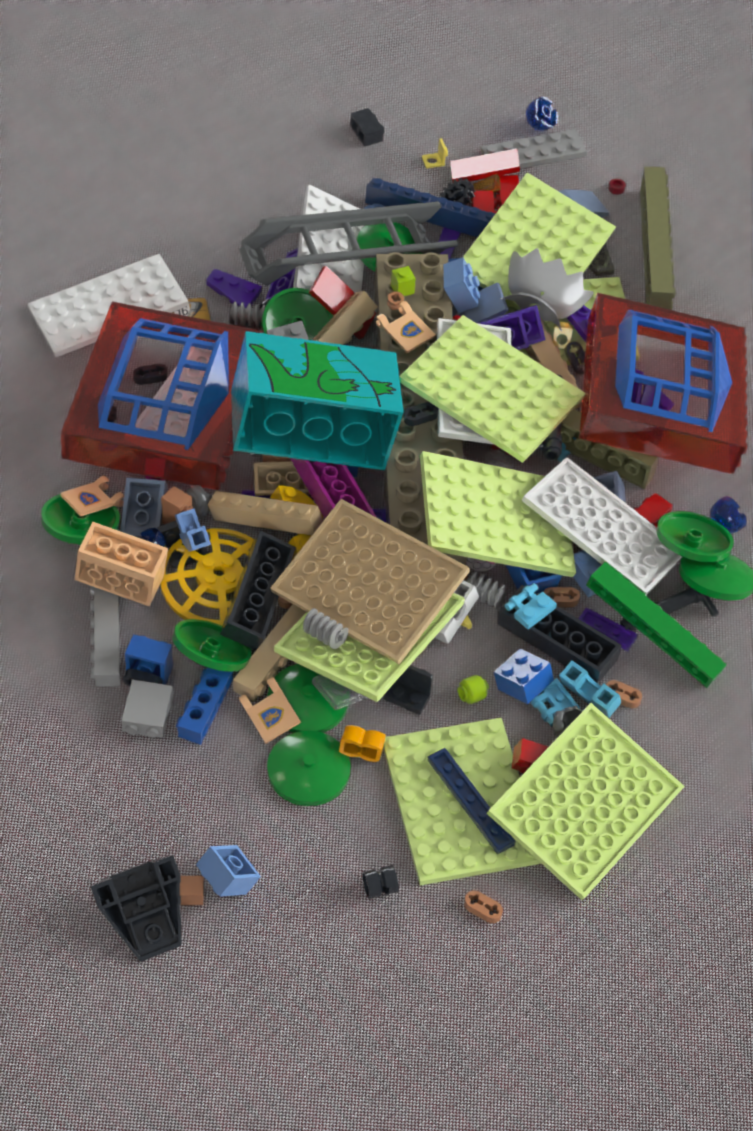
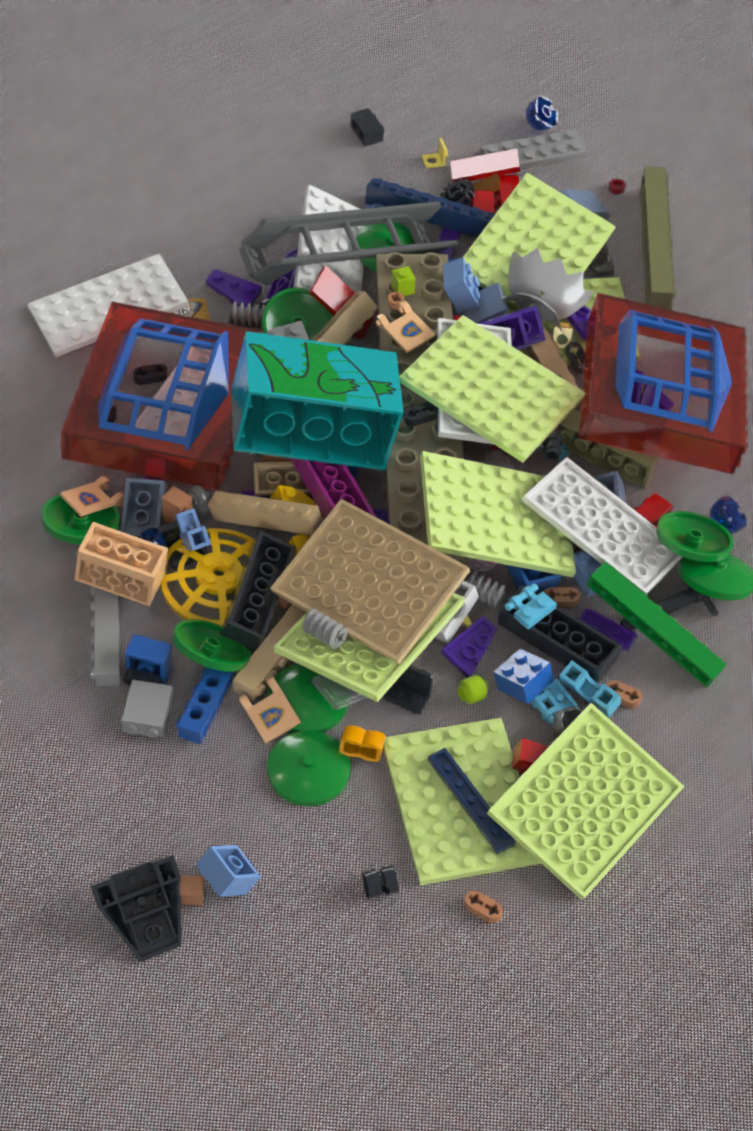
none -> dark purple wing [441,615,497,678]

